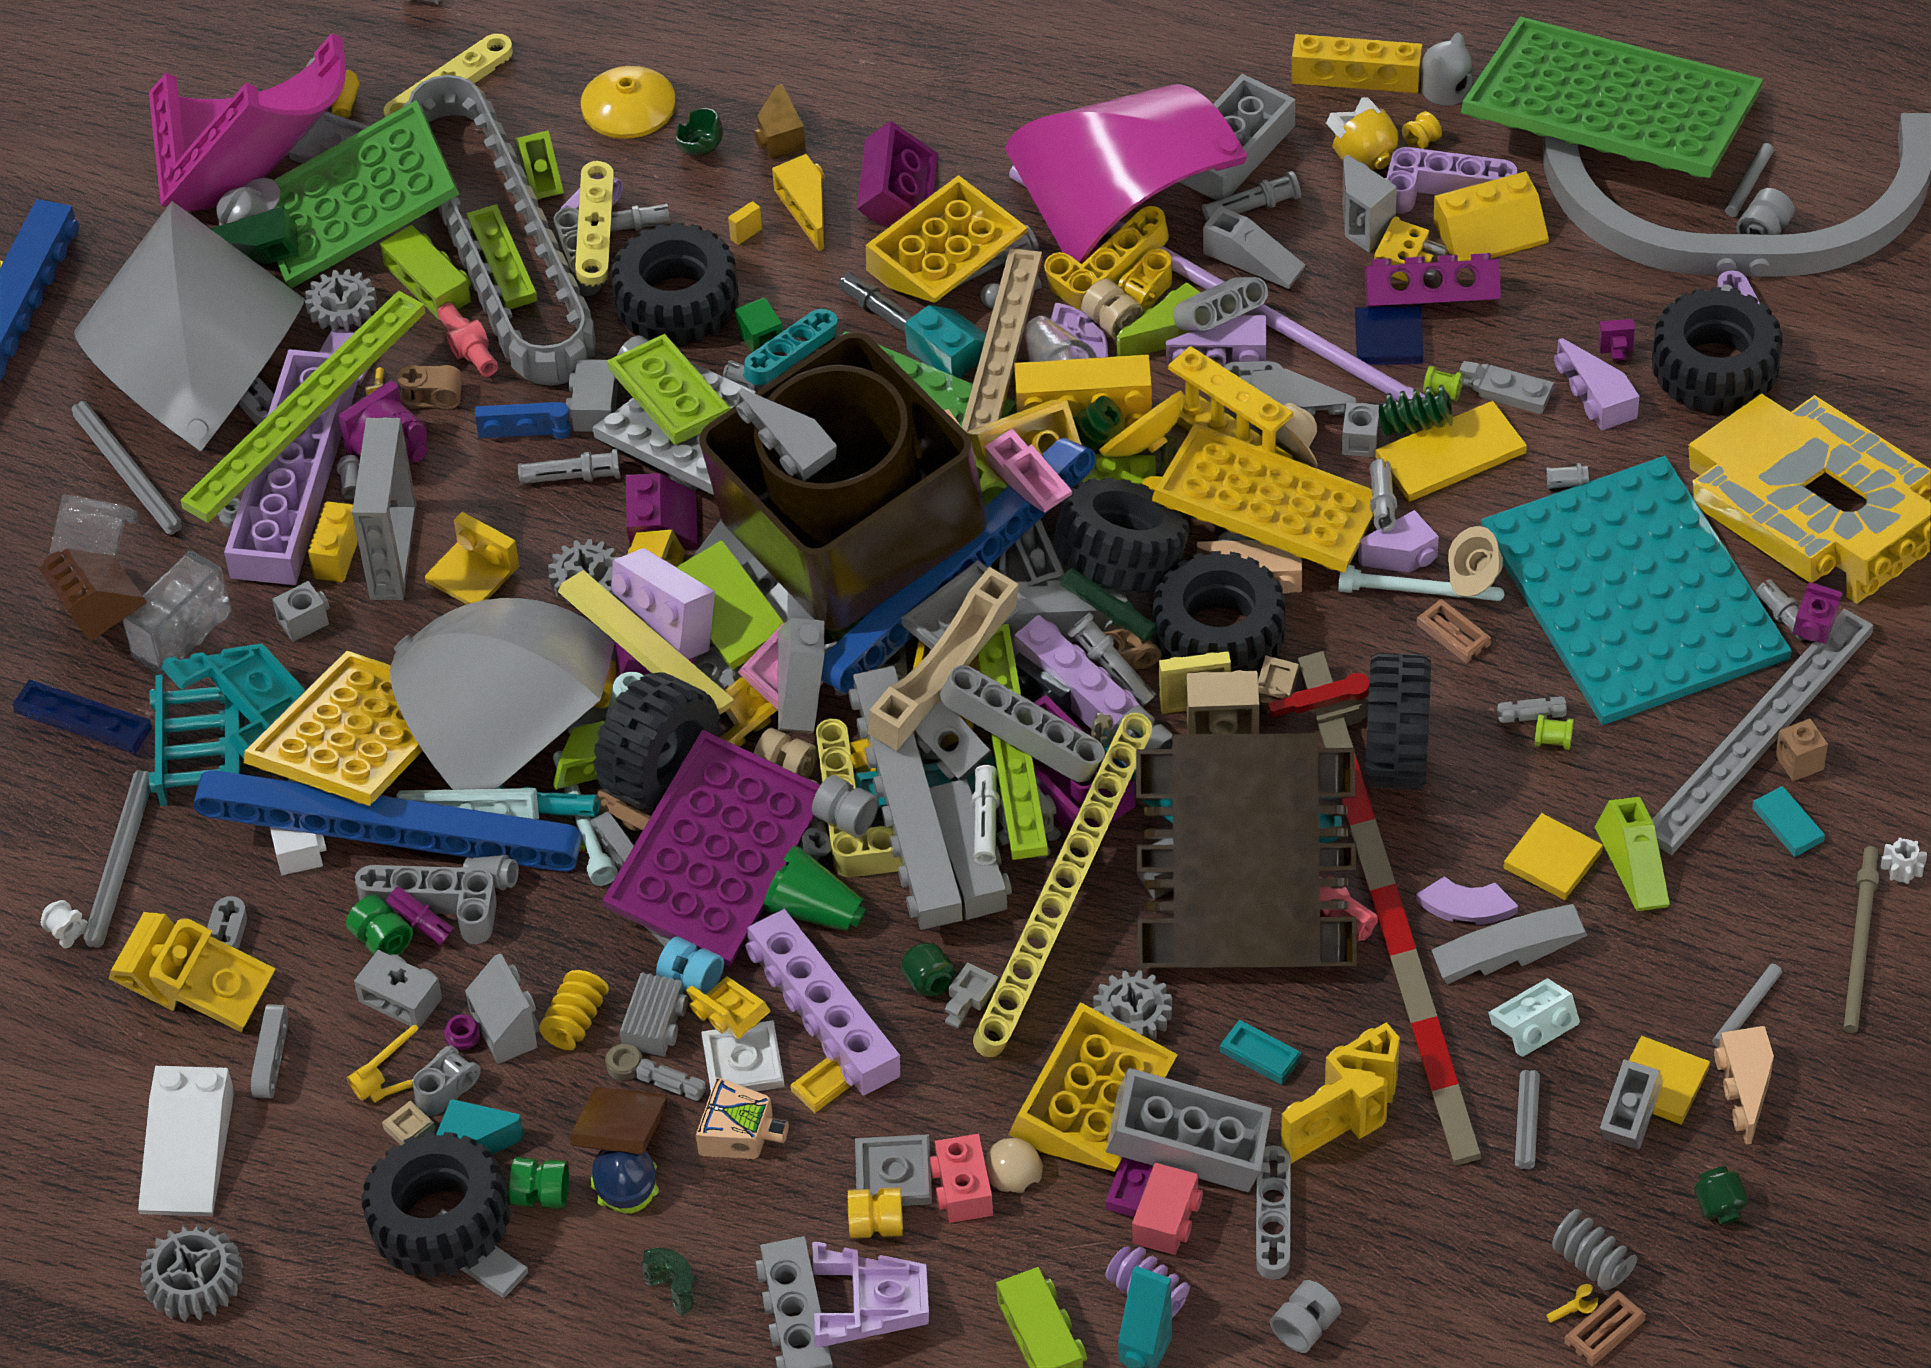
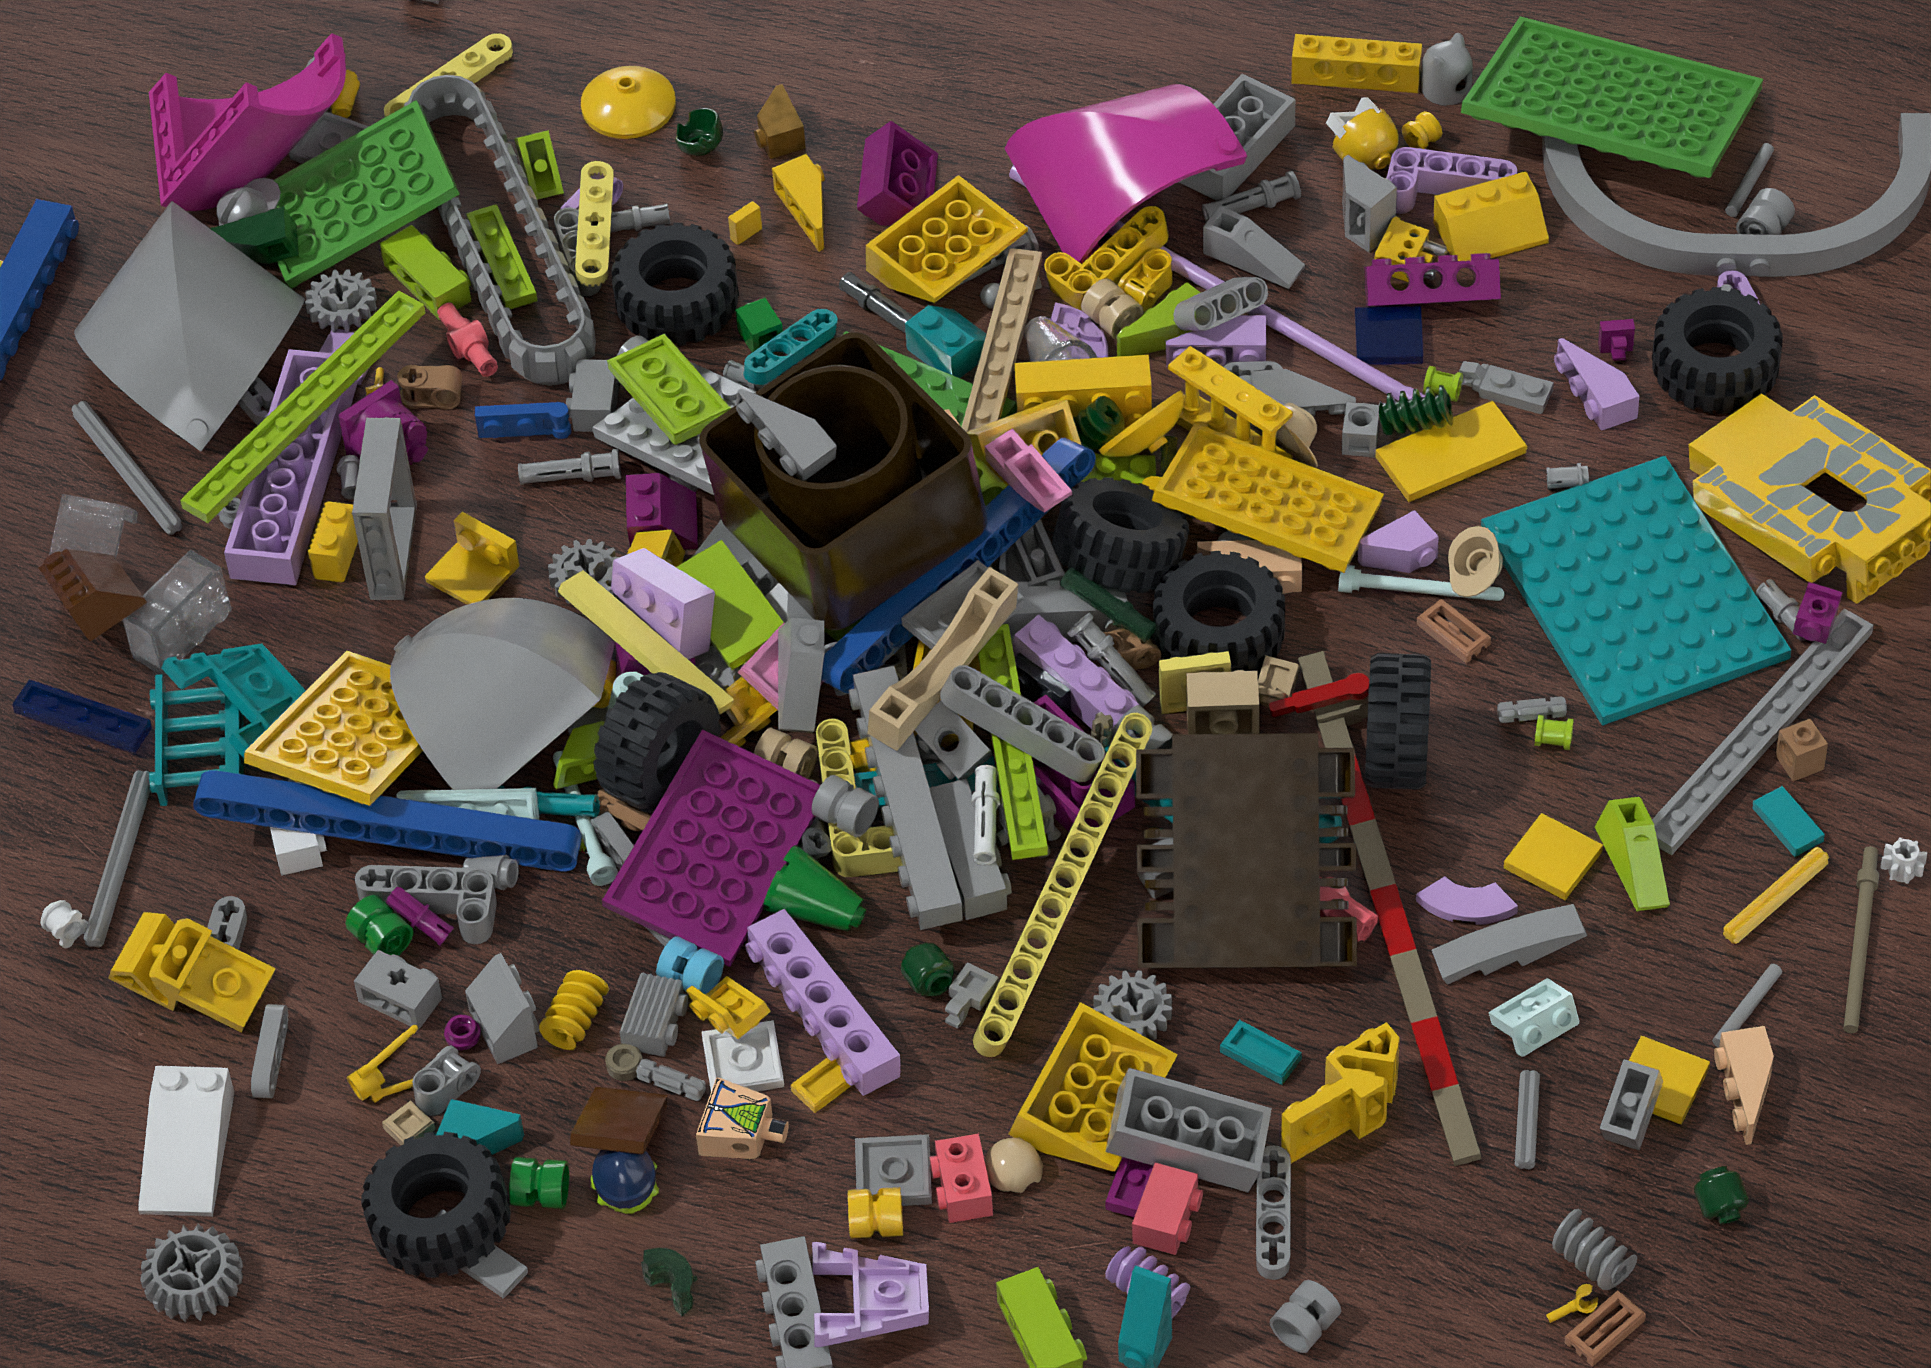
light grey brick [272,581,330,642] -> none
light grey pin [1370,459,1397,532] -> none
none -> yellow axle [1723,847,1829,944]

